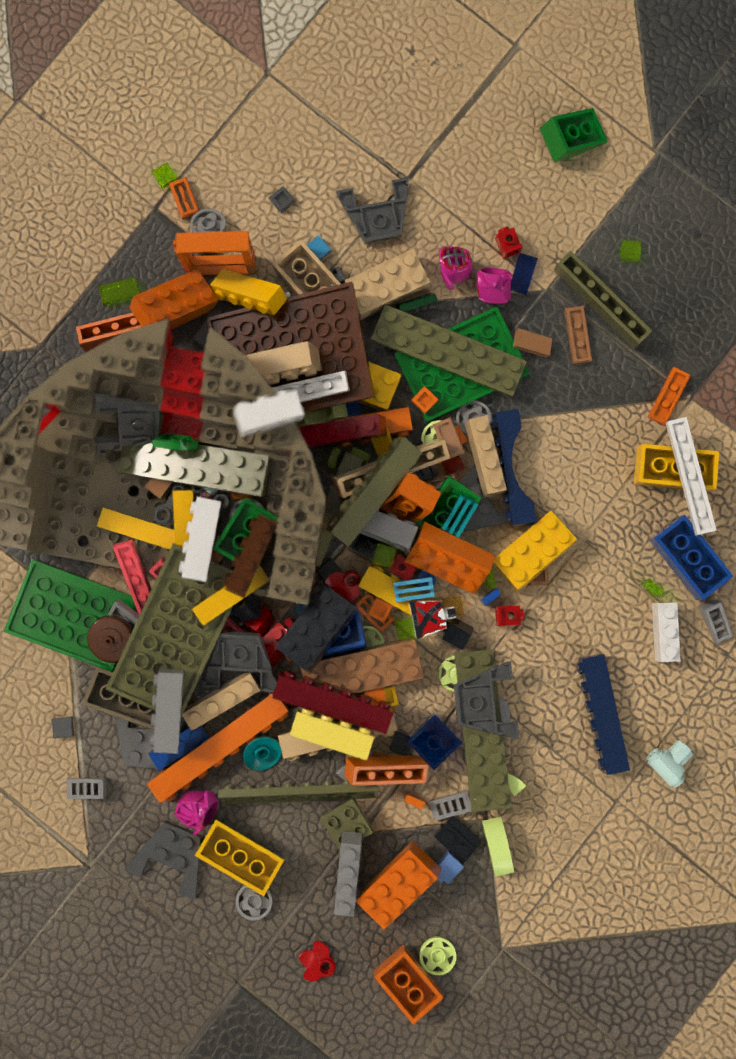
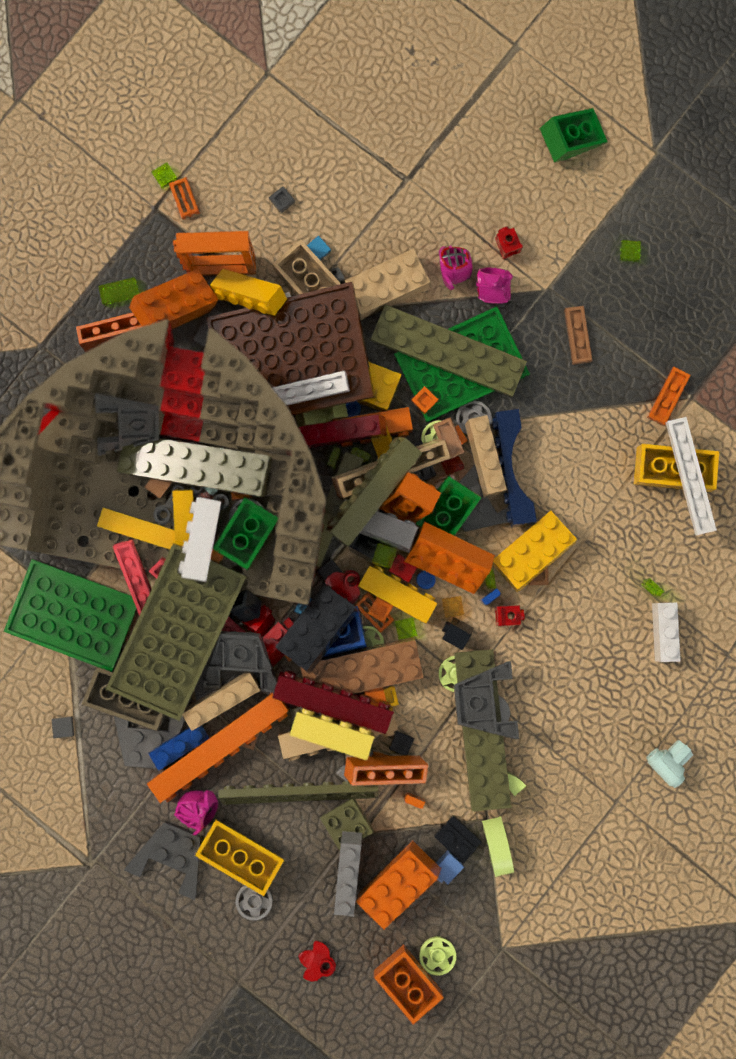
light grey slope [67,777,107,799] -> none
reddish brown wheel [87,615,133,663] -> none
light grey tile [108,599,140,629] -> none
light grey brick [150,668,184,753] -> none
green tile [152,433,199,450] -> none
light grey wheel [190,209,226,233] -> none
yellow tile [192,564,270,626] -> none
reddish brown brick [223,514,278,598] -> none
white brick [233,390,304,437] -> none
teal dish [243,737,282,771] -> none
tan brick [245,341,322,385] -> none
dark grey wing [336,177,409,244] -> none
medium azure tile [393,577,435,602] -> none
dark green tile [397,293,438,312] -> none
clear blue slope [407,712,462,770] -> none
torso [409,601,456,639] -> none
light grey slope [429,790,471,821] -> none
teal tile [441,494,478,538] -> none
clear blue tile [511,253,538,295] -> none
medium nougat tile [513,328,552,358] -> none
olive brick [554,250,652,349] -> none
dark blue brick [577,654,630,775] -> none
blue brick [649,515,734,600] -> none
light grey slope [699,599,733,644] -> none

